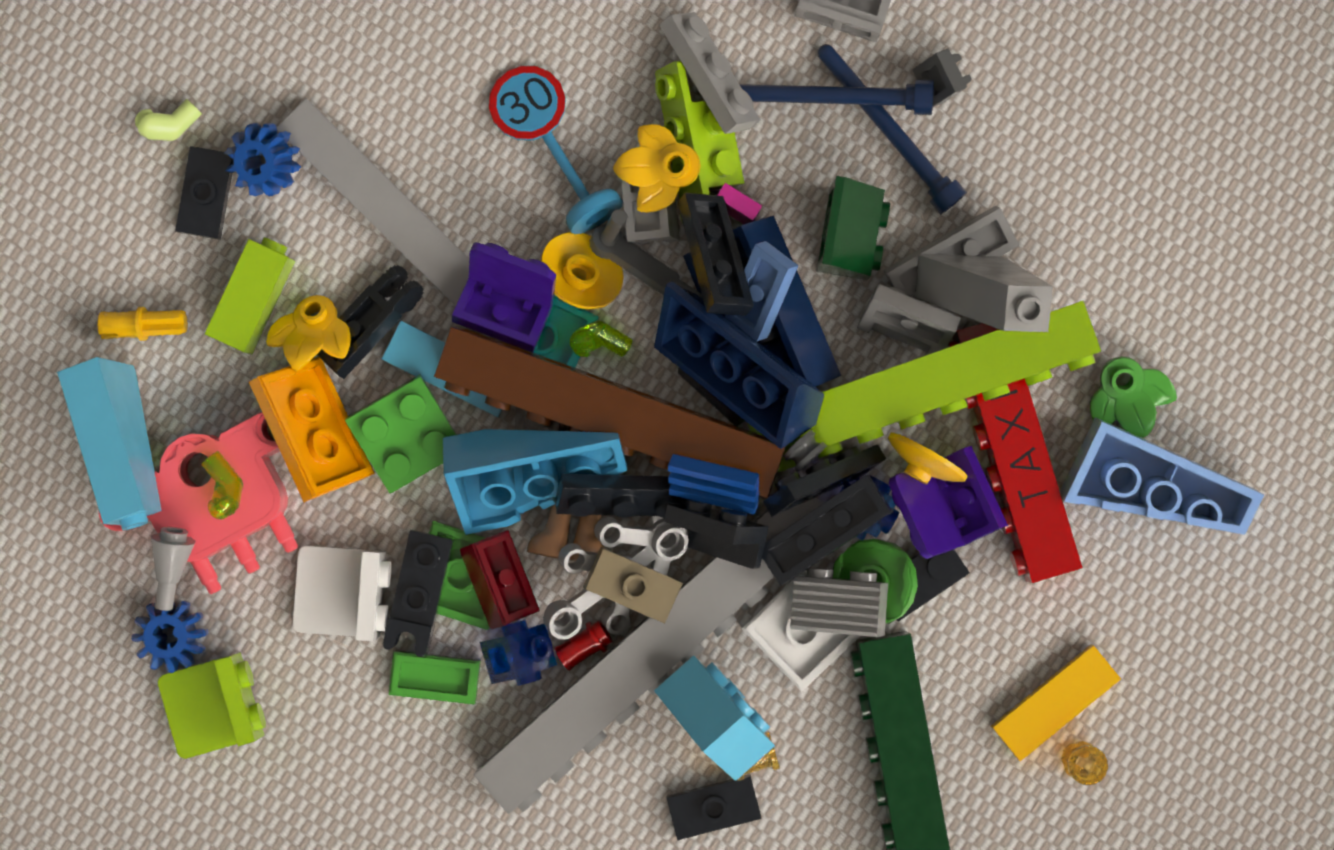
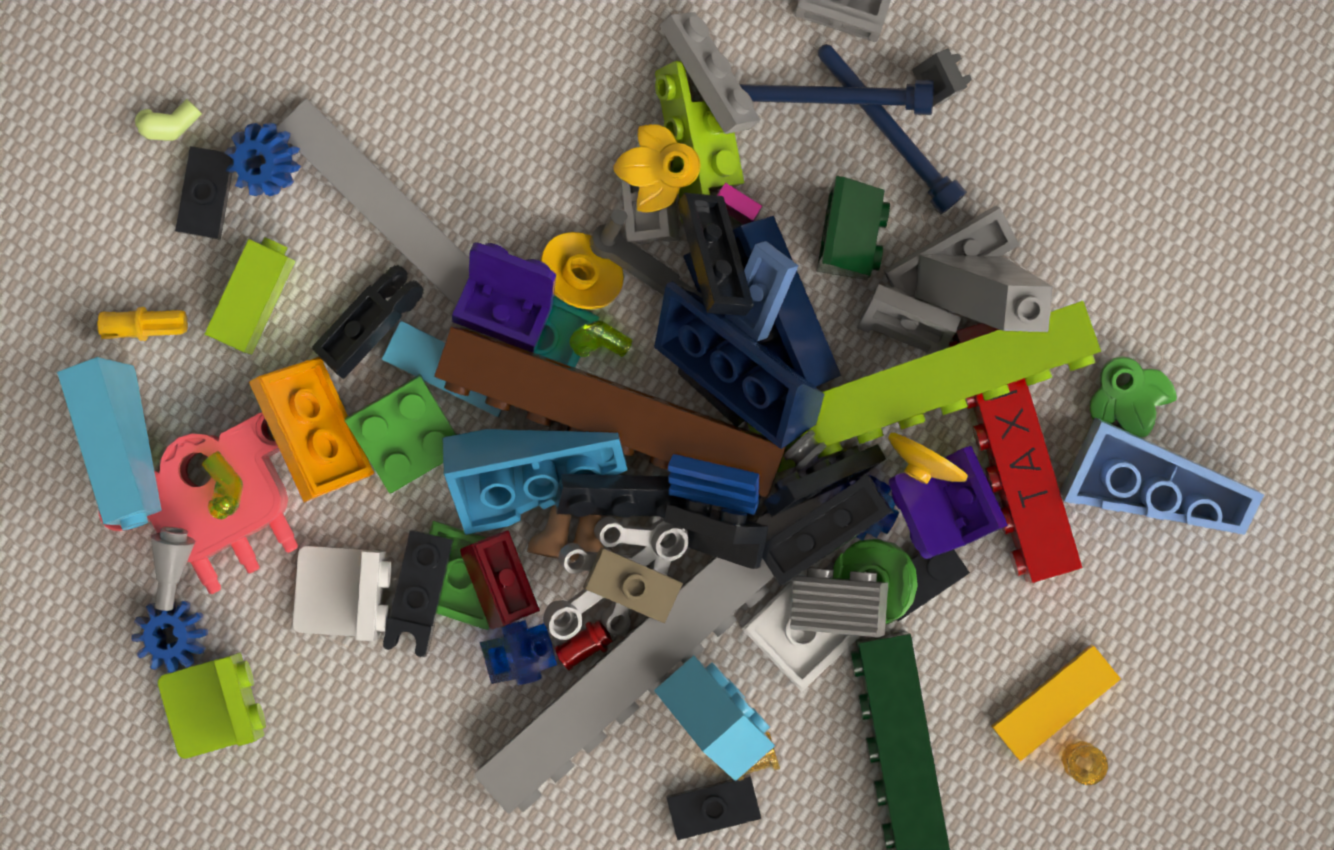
yellow plate [266,295,351,371] -> none
bright green tile [388,650,481,705] -> none
dark azure piece [489,66,623,235] -> none

